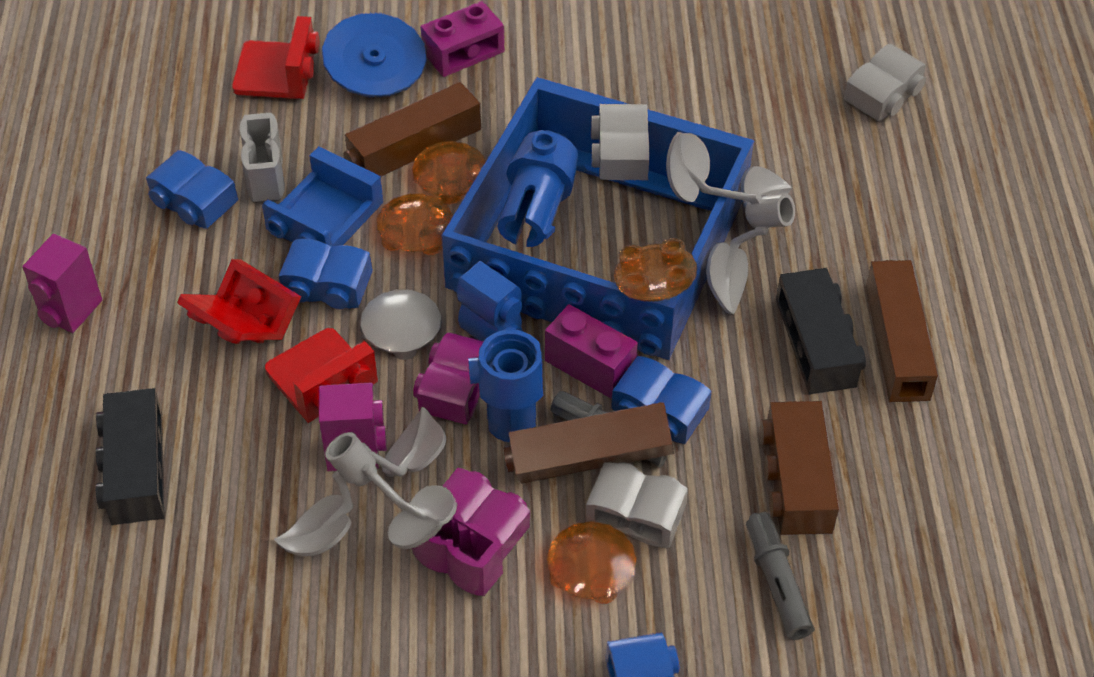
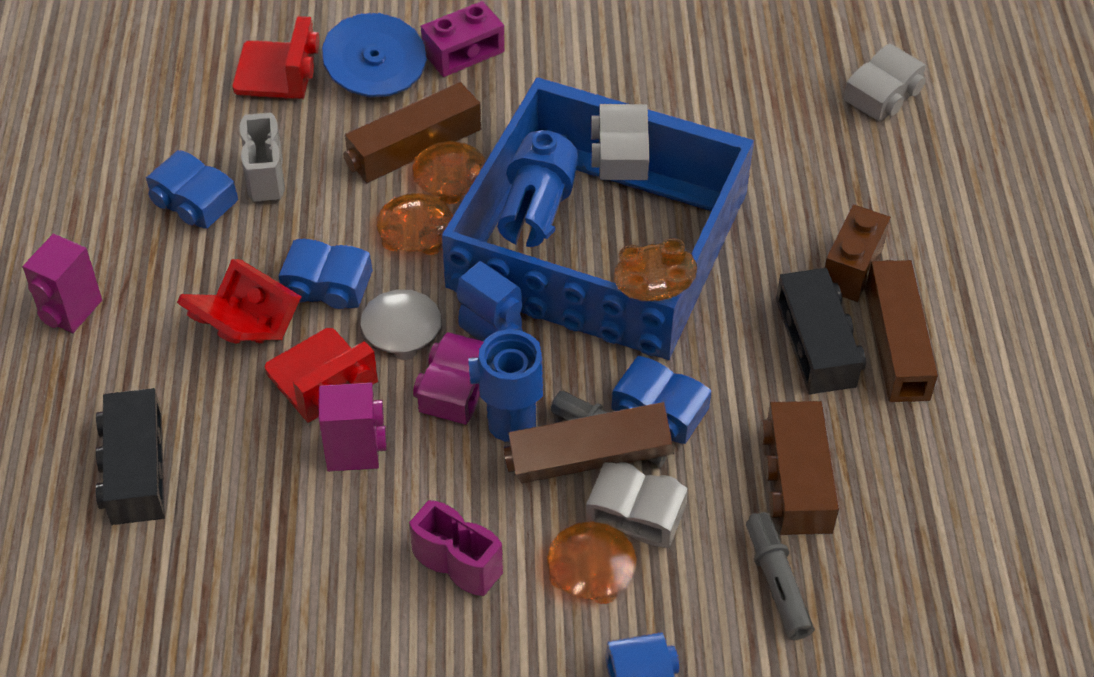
blue panel [262,146,383,246] -> none
light grey plant [274,407,457,556] -> none
magenta brick [442,468,530,560] -> none
magenta brick [545,304,638,399] -> none
light grey plant [666,132,795,314] -> none
none -> reddish brown brick [824,204,891,302]

